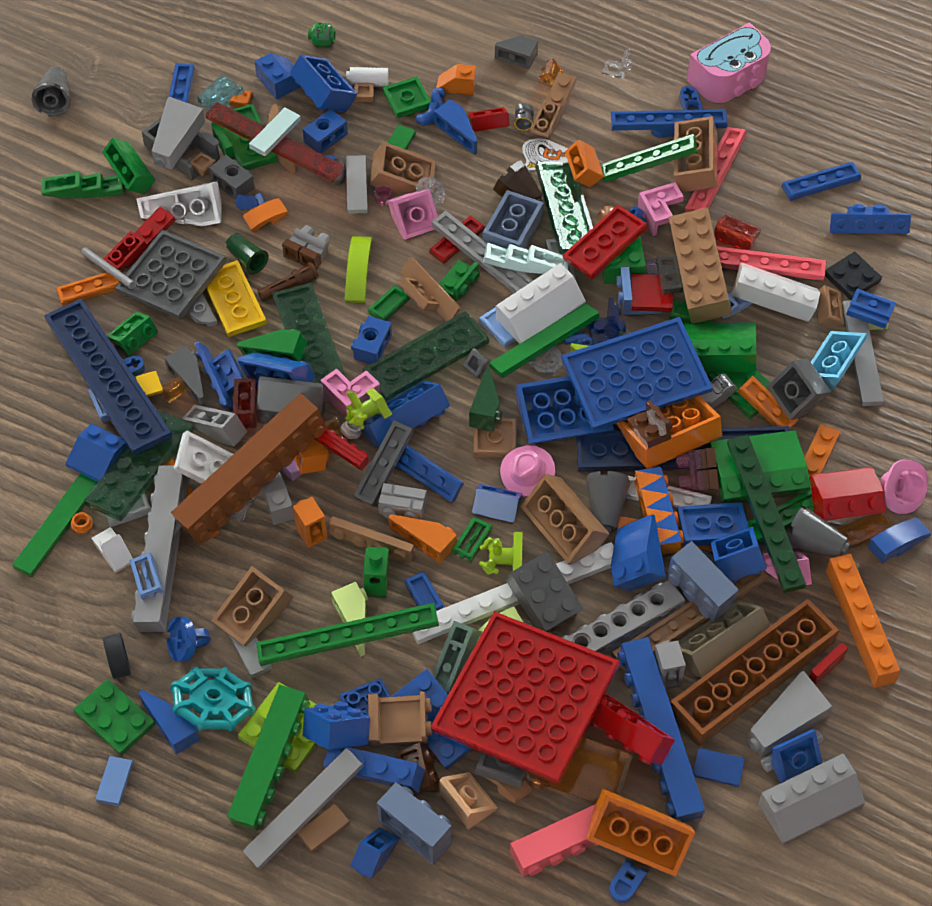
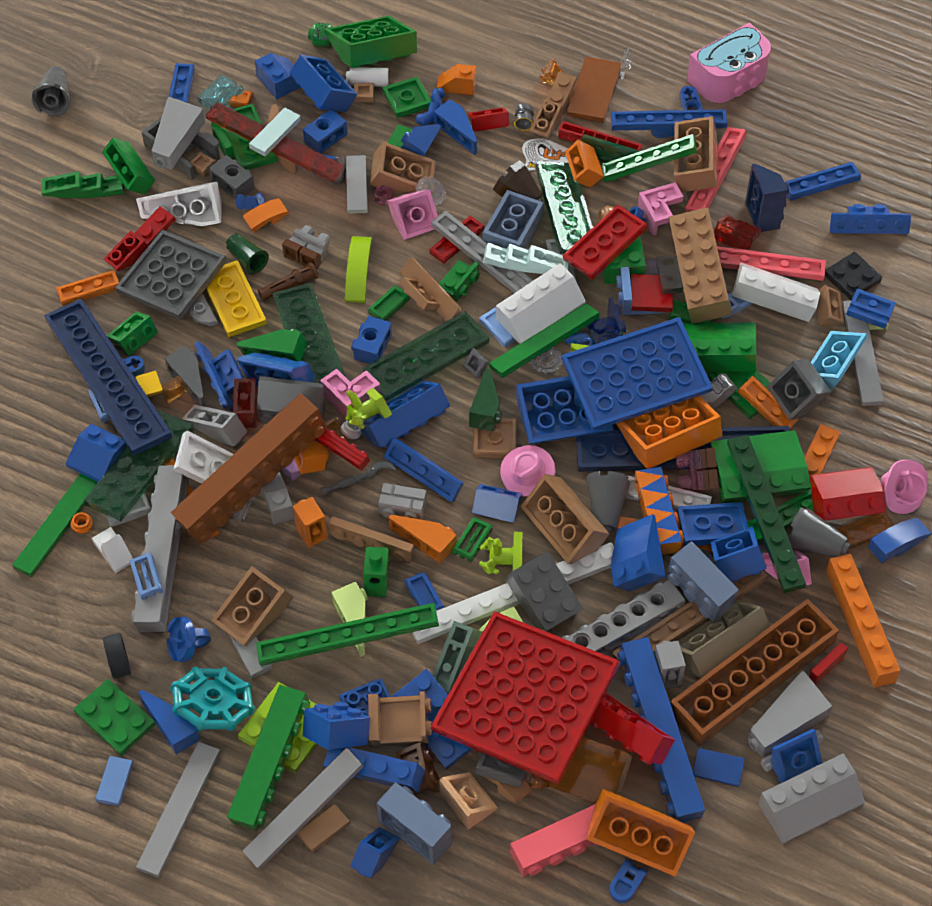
light grey bar [81,247,136,289] -> none
dark grey plate [354,421,414,507] -> none
dark grey slope [495,36,538,69] -> none
reddish brown bracket [627,400,672,448] -> none
none -> light grey tile [136,742,221,878]
none -> dark grey piece [320,461,396,496]
none -> green slope [324,15,417,68]
none -> blue slope [401,124,441,156]
none -> red piece [558,121,642,152]
none -> dark orange tile [567,56,622,123]
none -> dark green tile [582,134,639,162]
none -> dark blue slope [745,164,789,233]

